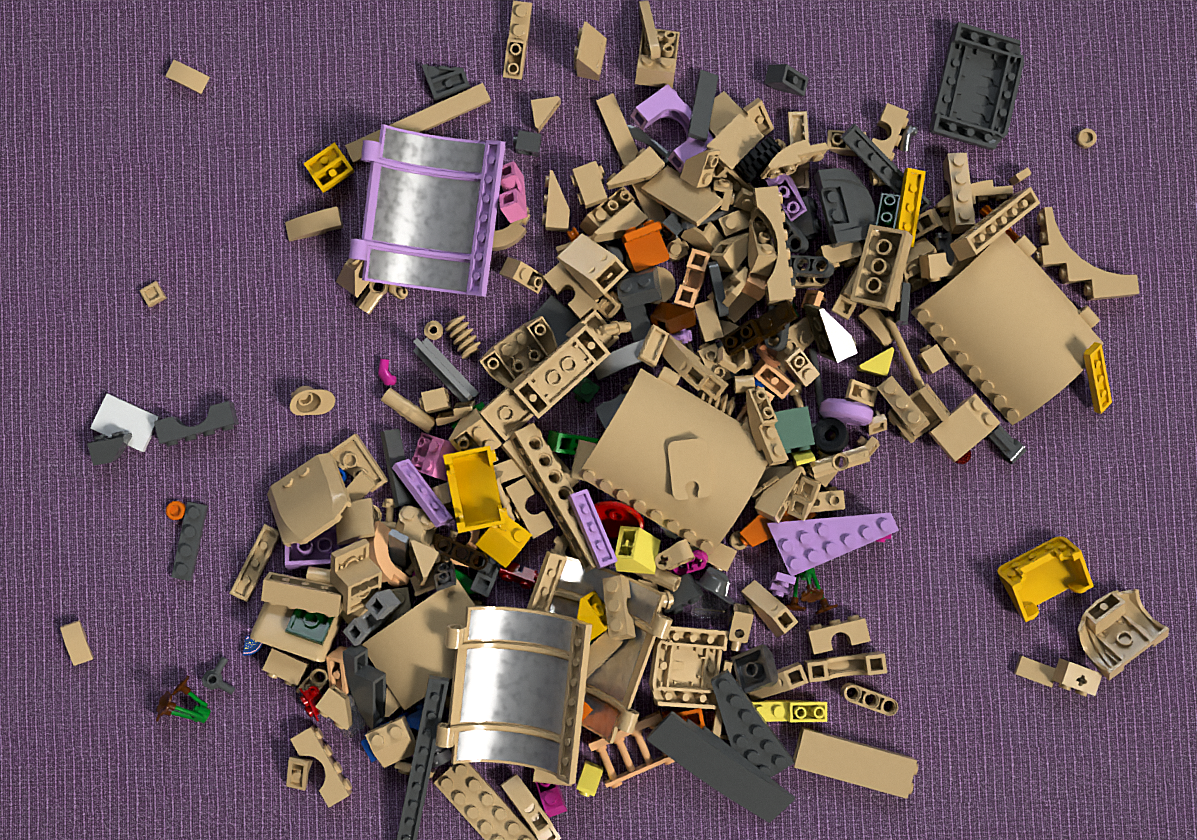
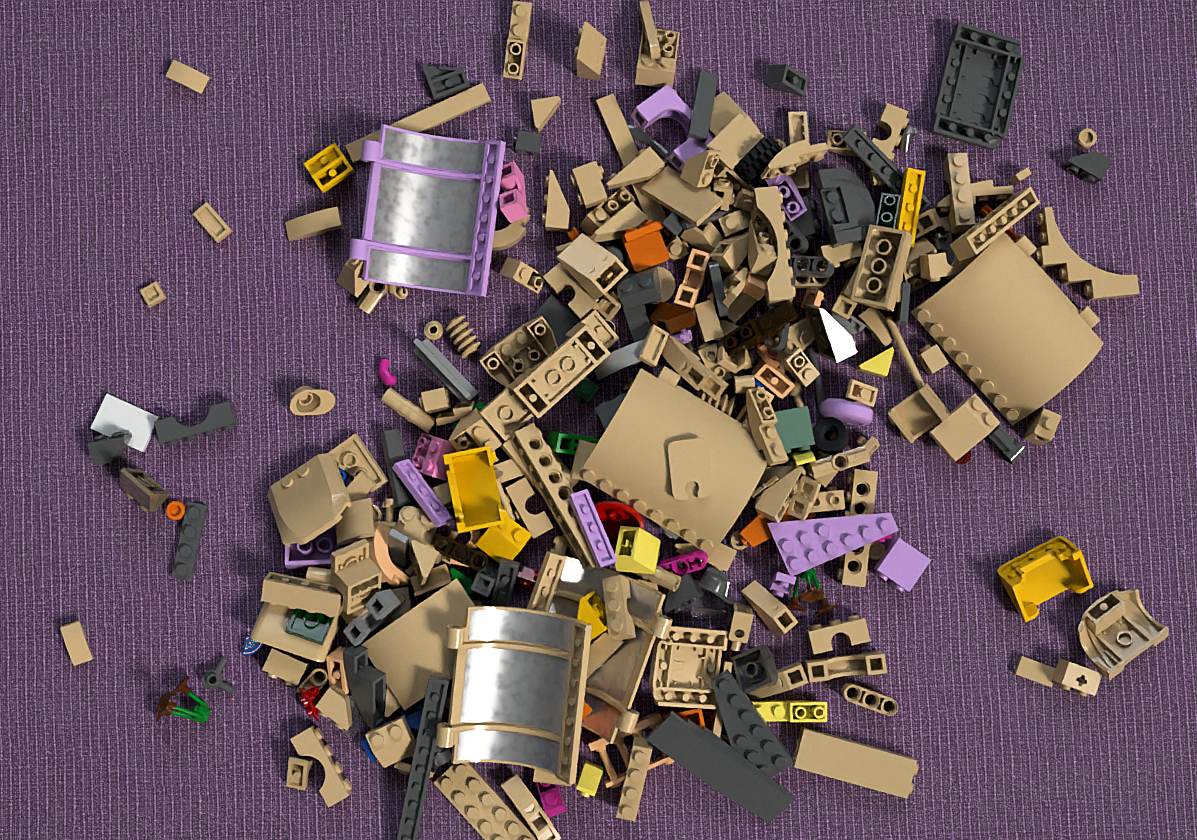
tan tile [229,524,281,602] -> none
flat silver slope [433,560,456,591] -> none
tan axle [599,320,631,336] -> none
tan piece [655,539,695,570] -> none
tan plate [661,590,674,609] -> none
tan slope [743,98,774,136] -> none
tan tile [866,410,887,436] -> none
tan arch [876,375,930,435] -> none
yellow plate [1083,342,1112,414] -> none
none -> dark tan slope [120,468,170,512]
none -> tan tile [192,202,232,243]
none -> dark grey tile [490,557,520,607]
none -> tan arch [616,736,653,822]
none -> light grey plate [832,312,866,334]
none -> tan brick [837,469,878,587]
none -> tan tile [869,541,885,560]
none -> lavender brick [874,537,931,592]
none -> tan torso [1023,407,1061,446]
none -> dark grey slope [1062,151,1112,184]

